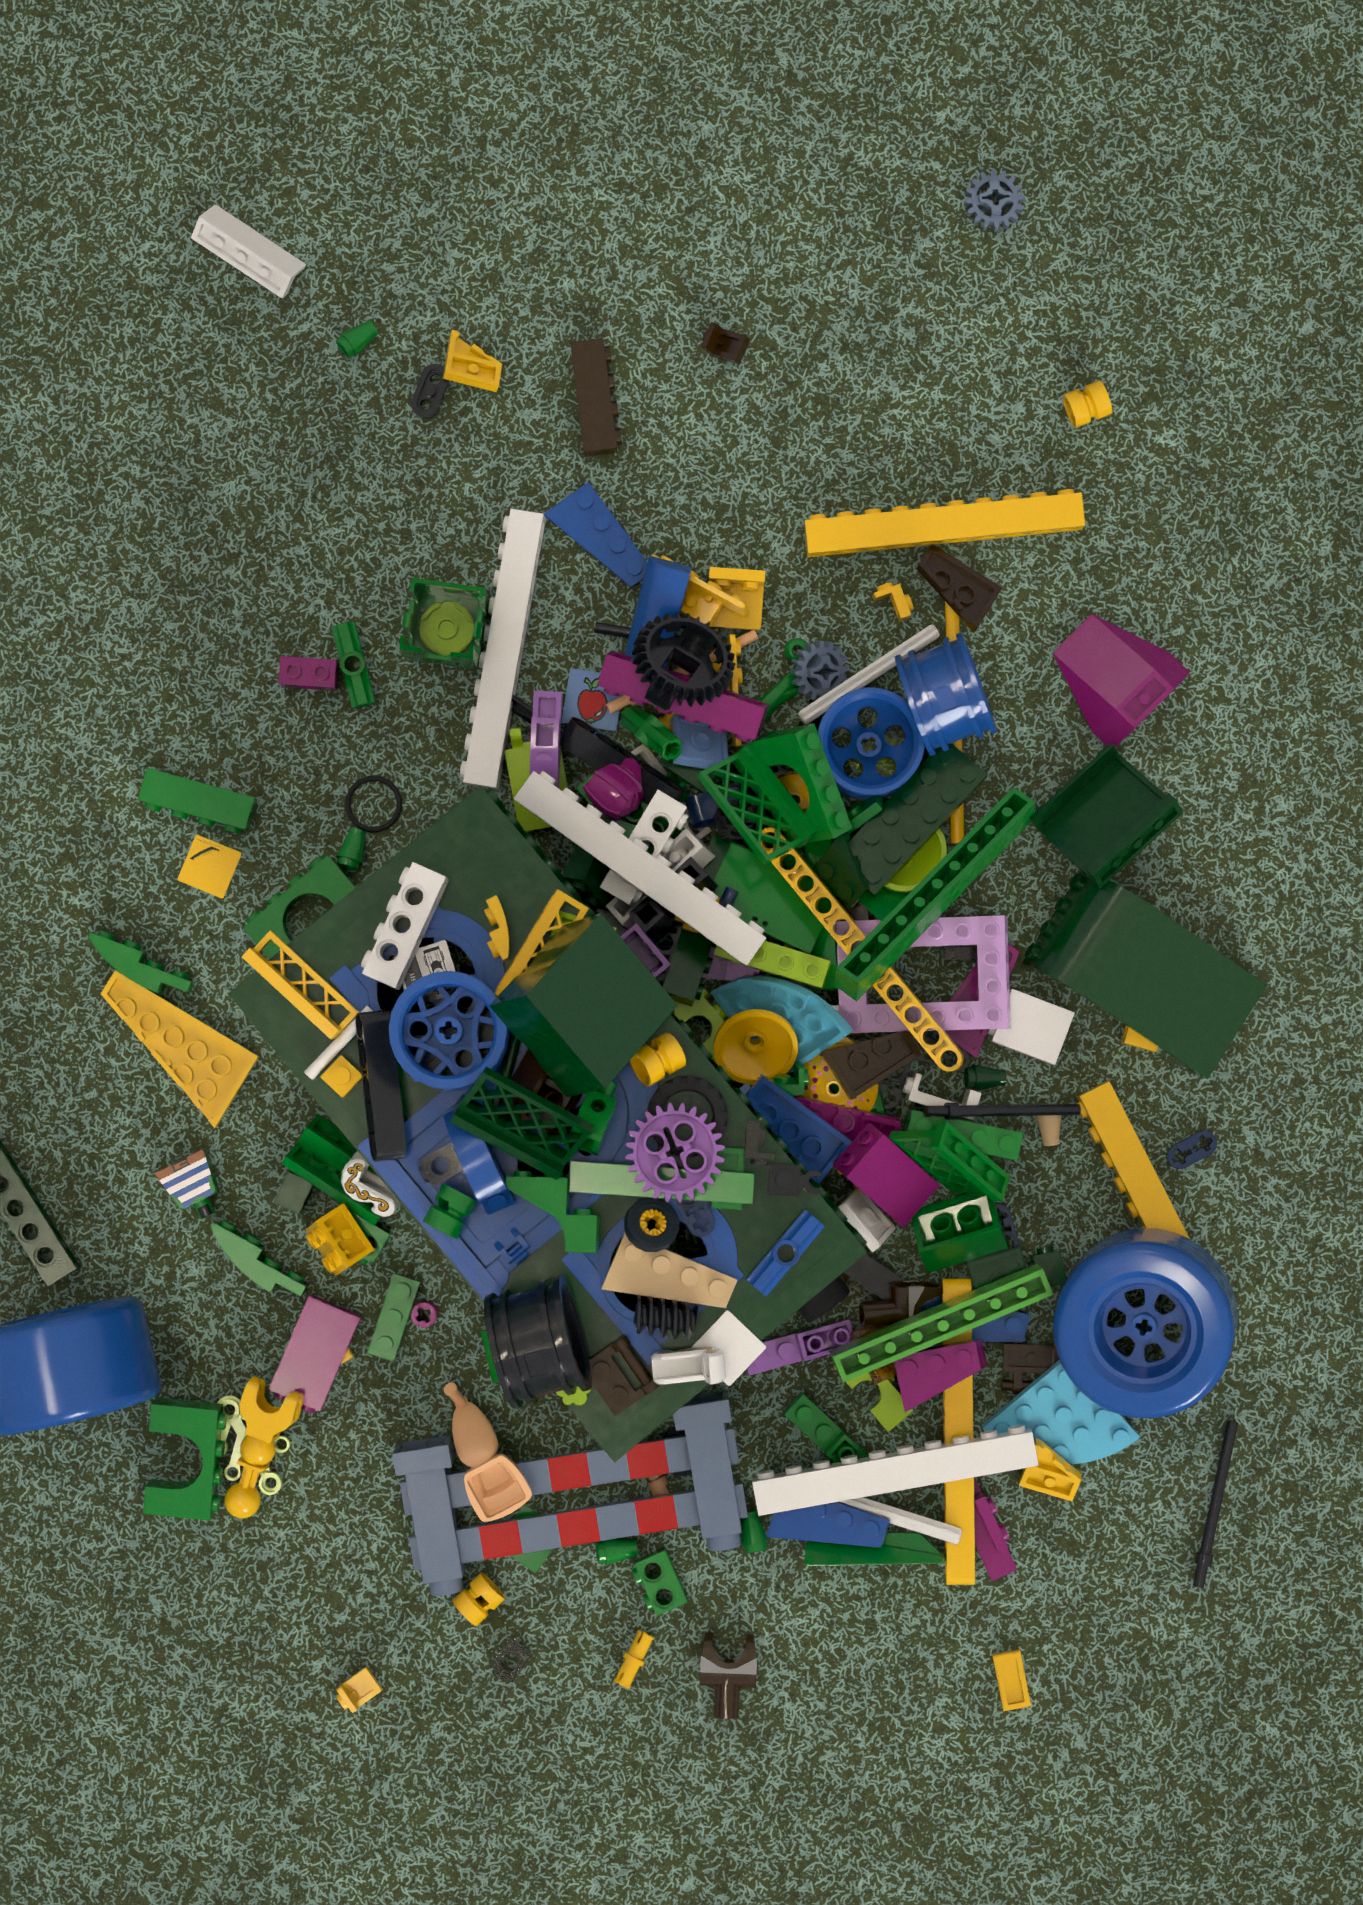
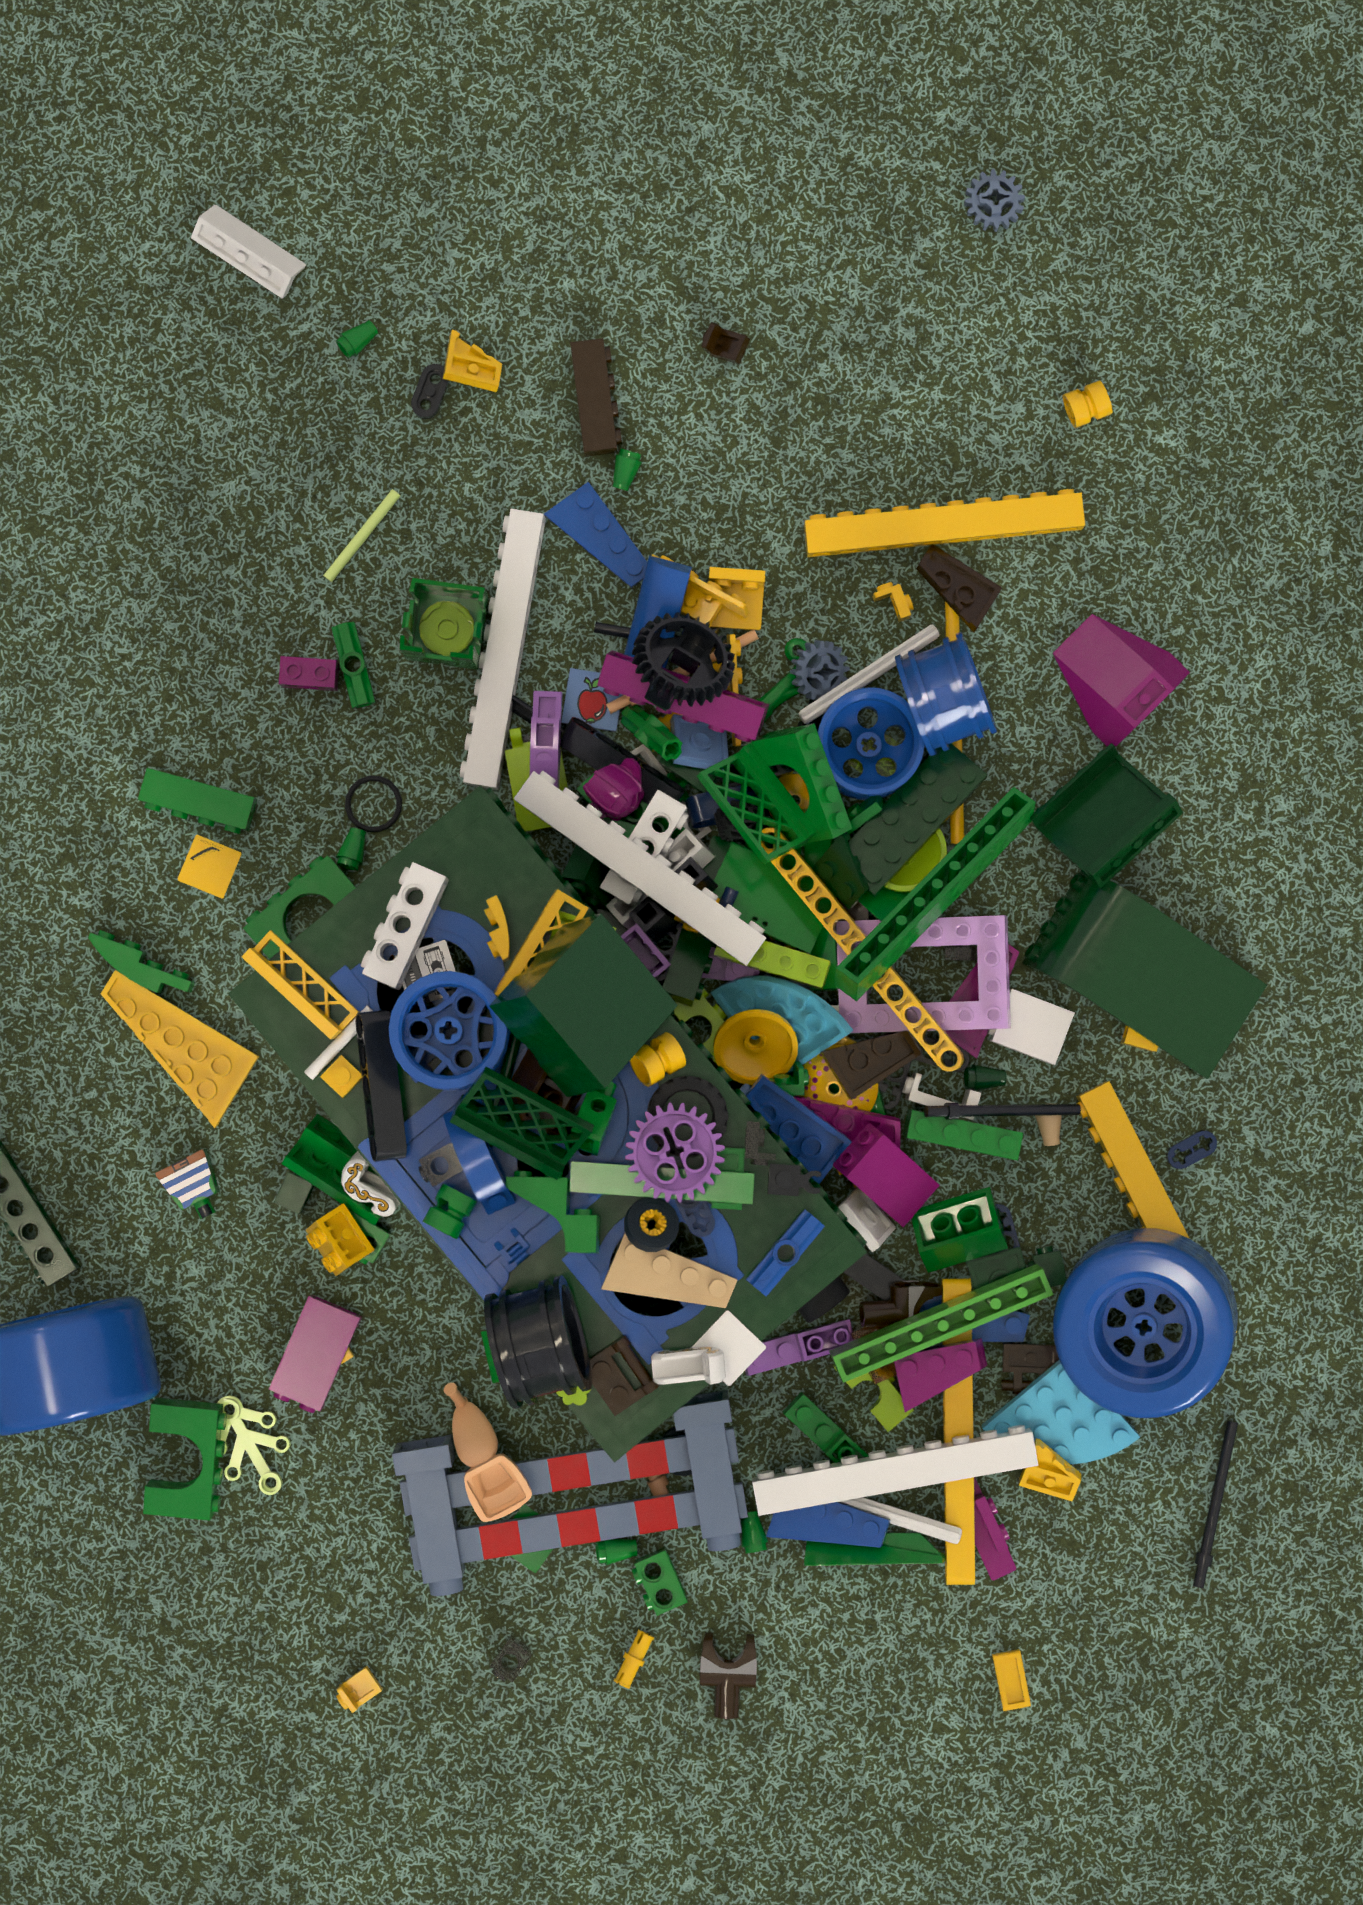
slope [211,1220,309,1296] -> none
yellow piece [224,1376,304,1519] -> none
green plate [367,1273,421,1362] -> none
magenta bush [411,1301,438,1328] -> none
yellow wheel [452,1572,506,1626] -> none
black piece [633,1295,698,1341] -> none
green fence [889,1121,1011,1201] -> none
none -> yellowish green bar [323,489,400,582]
none -> green cone [612,448,642,491]

